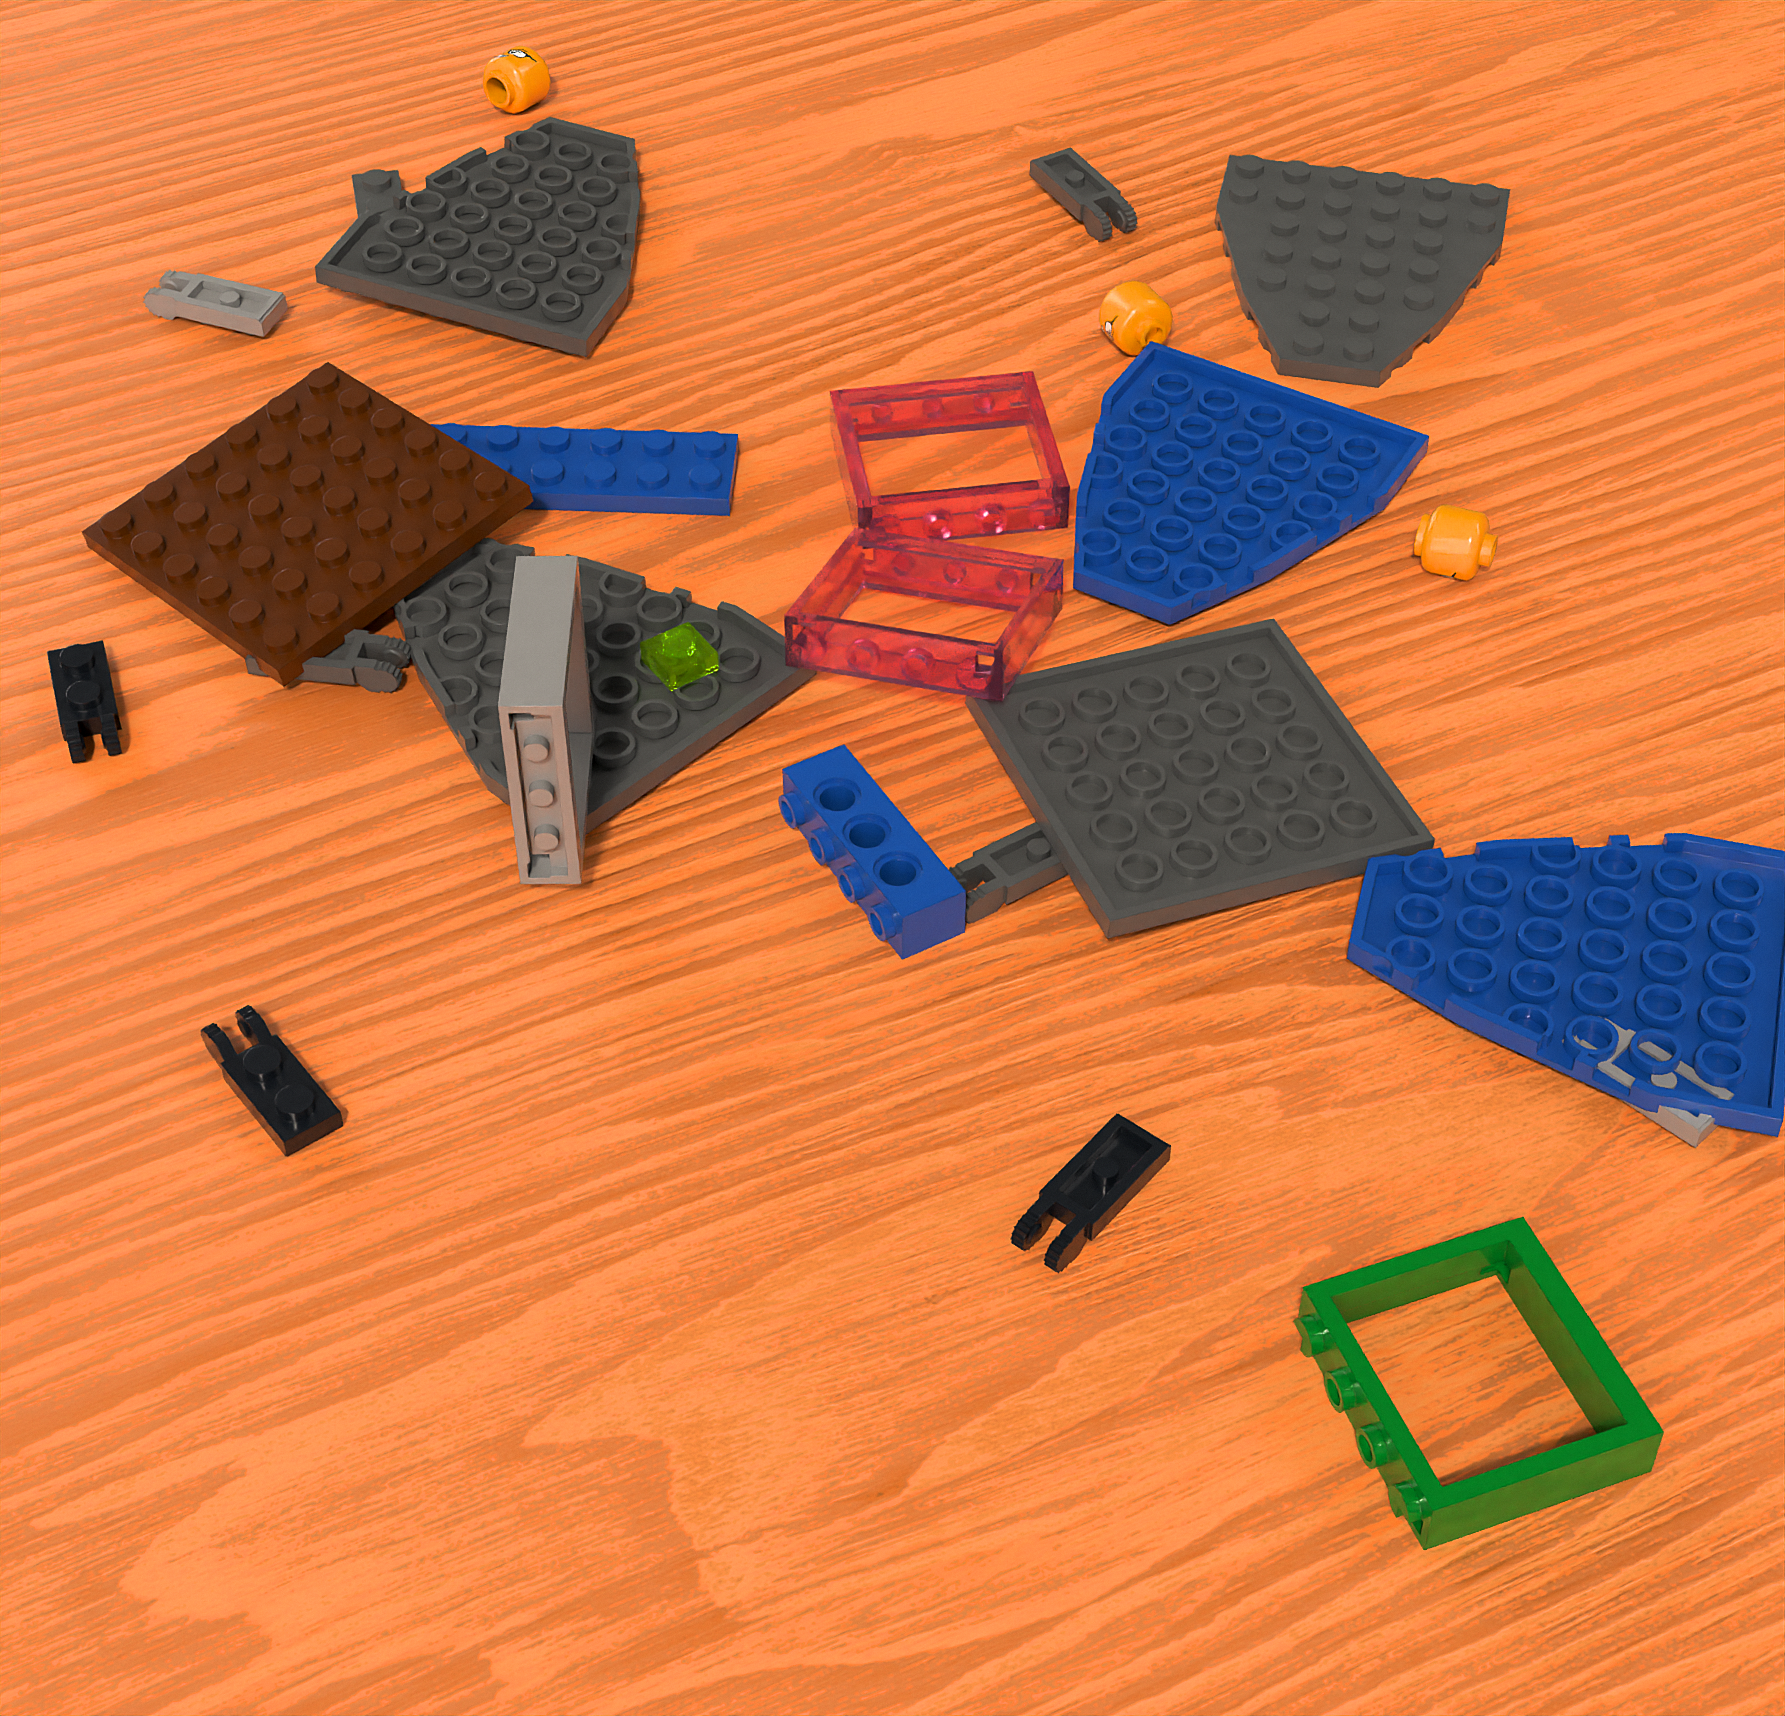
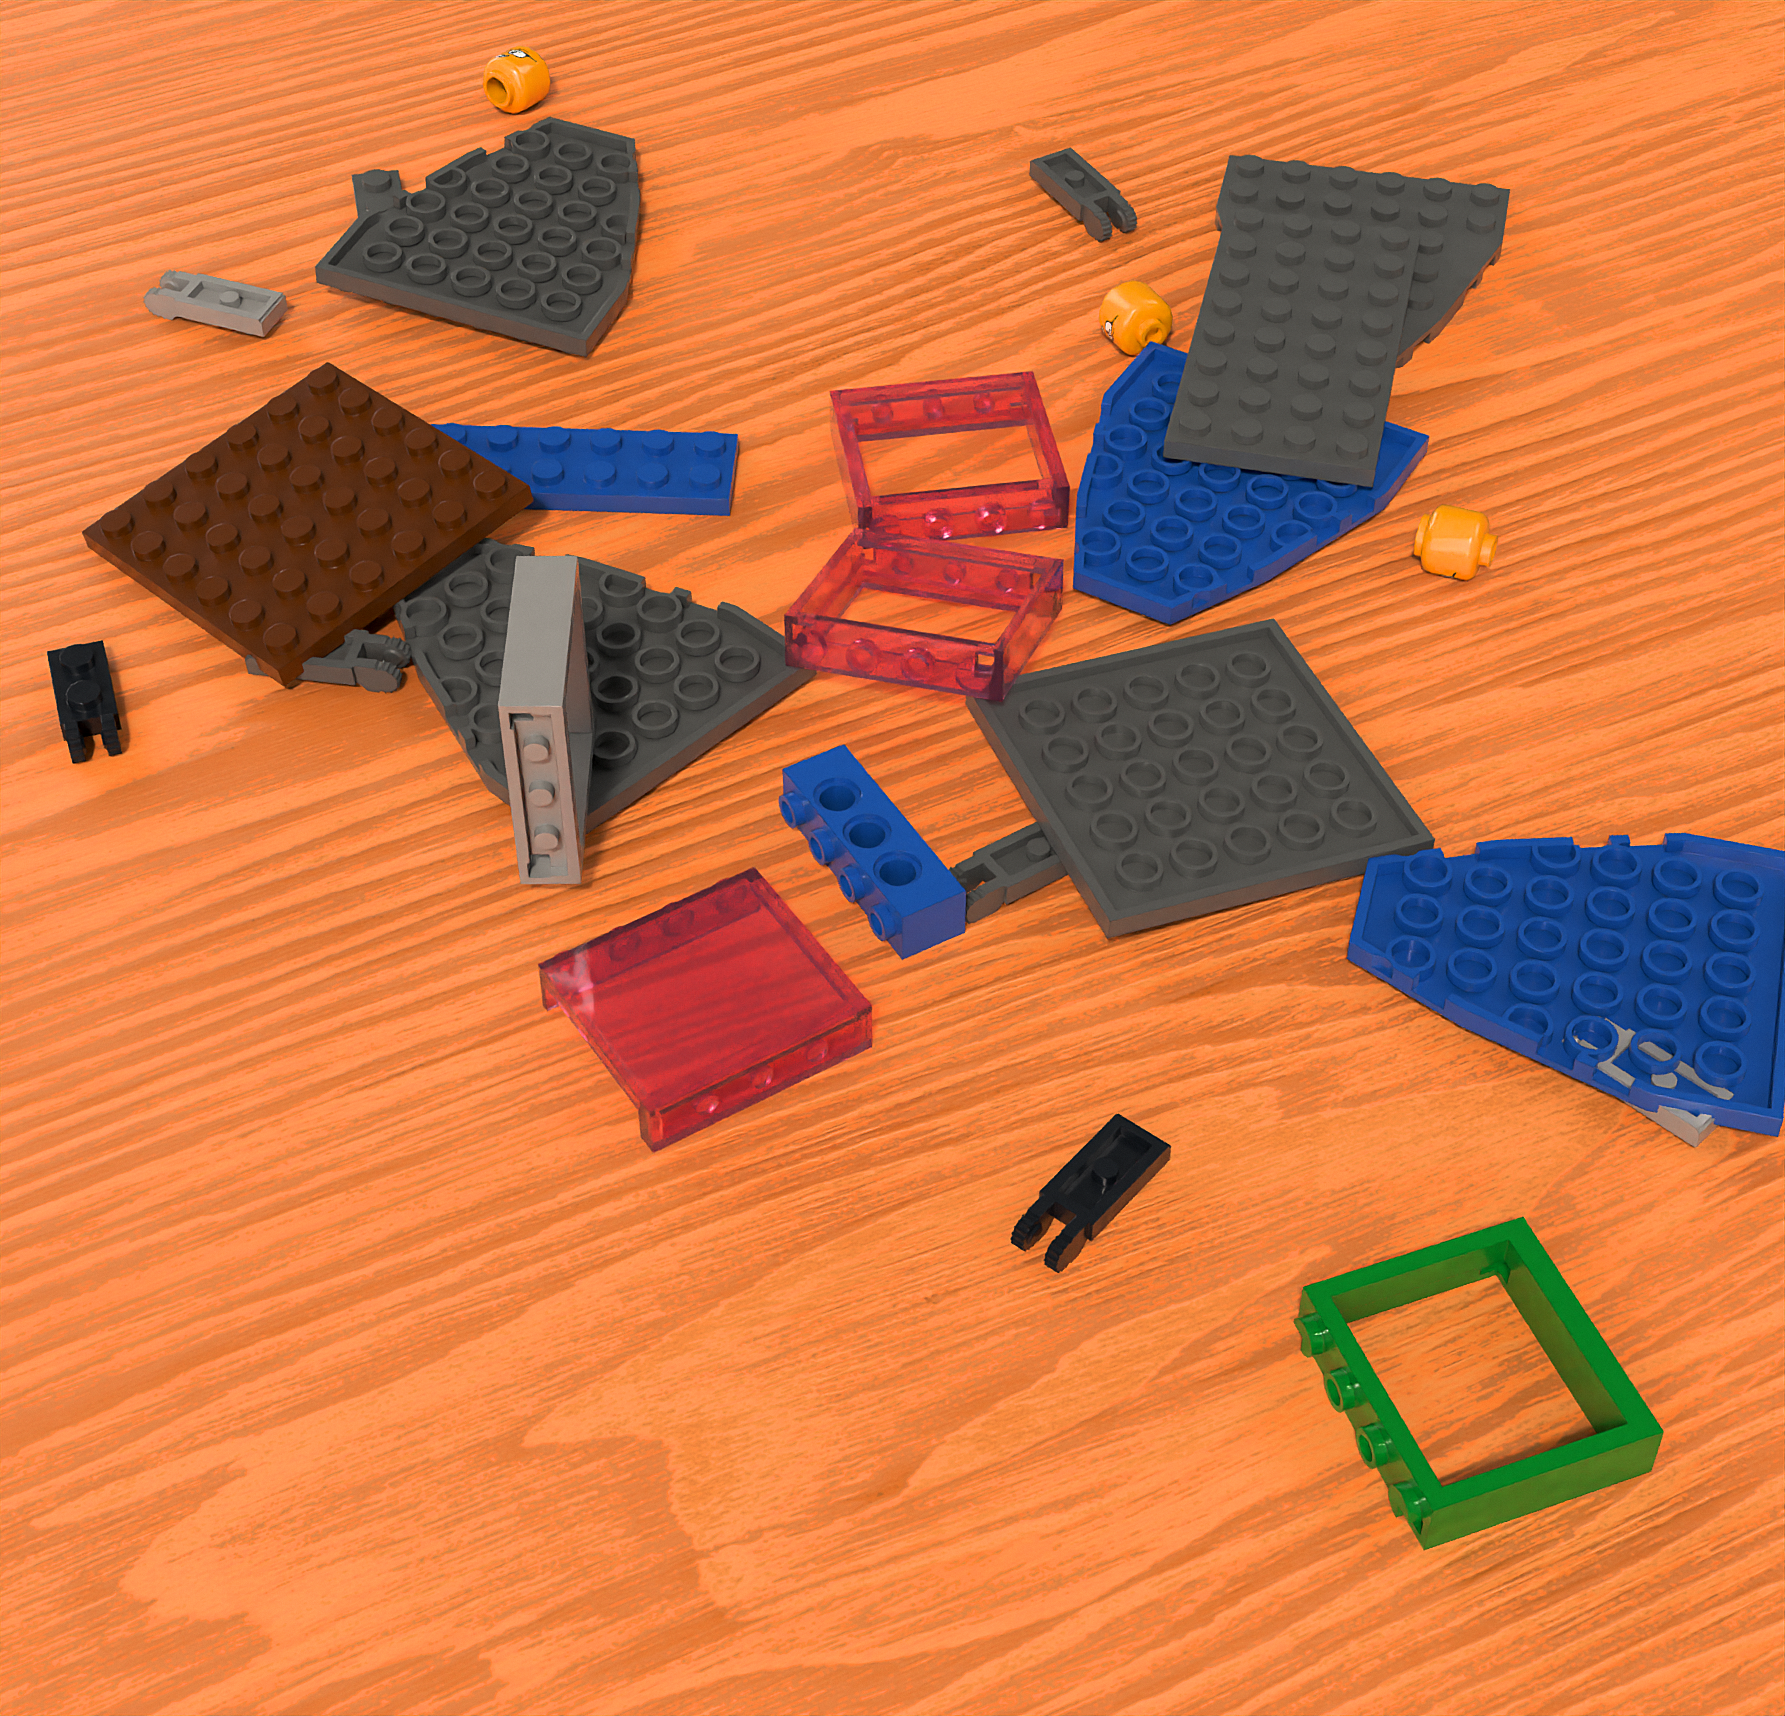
black hinge [200,1005,343,1157] -> none
clear neon green plate [640,622,719,691] -> none
none -> clear pink panel [538,867,872,1153]
none -> dark grey plate [1163,207,1421,487]

